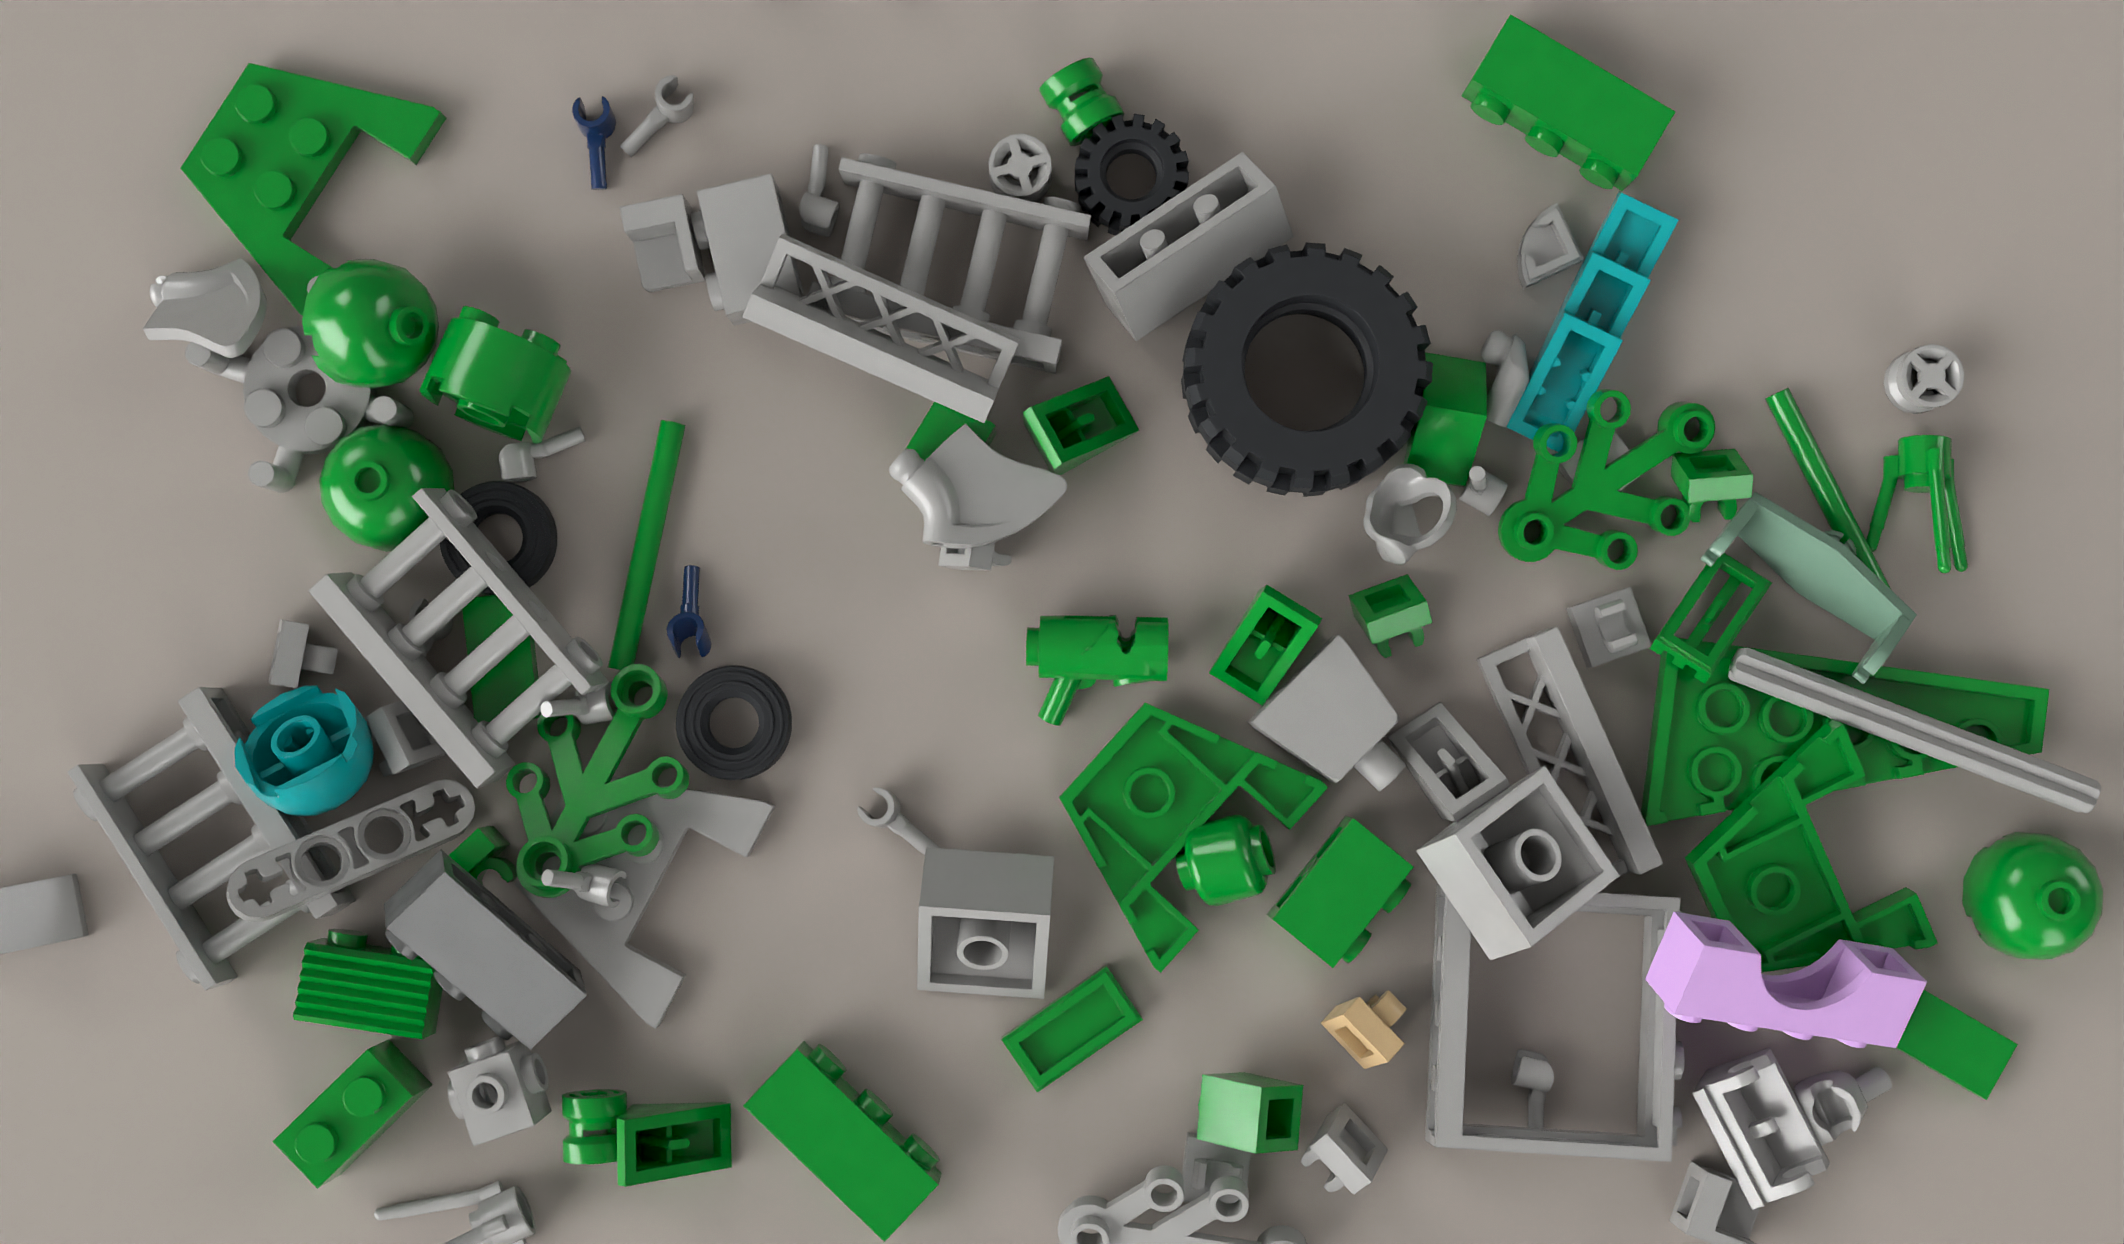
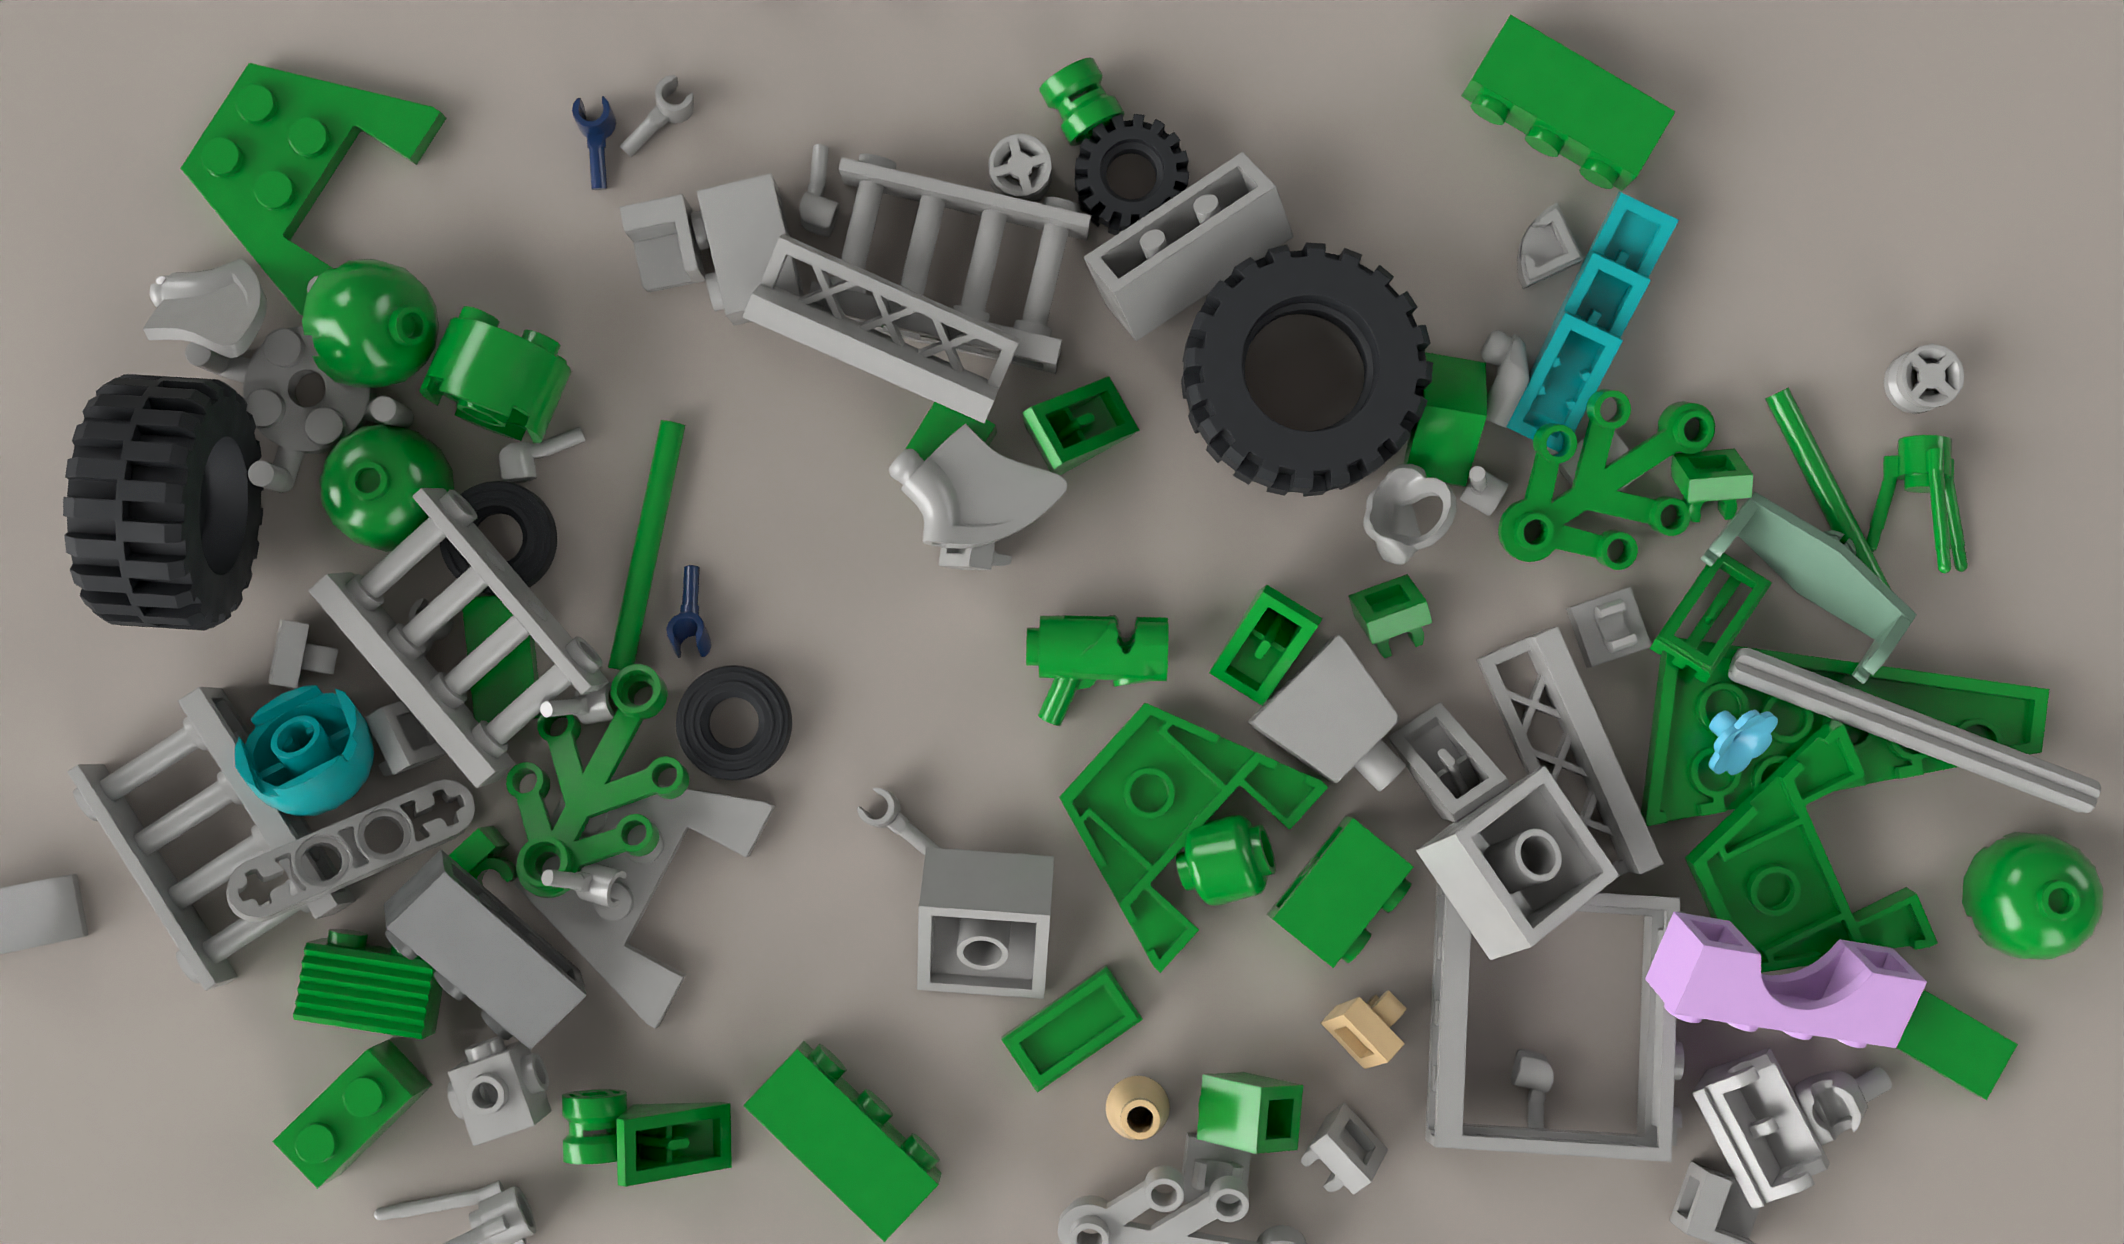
none -> black tyre [63,374,264,631]
none -> tan cone [1106,1076,1170,1140]
none -> medium azure plant [1709,710,1778,775]

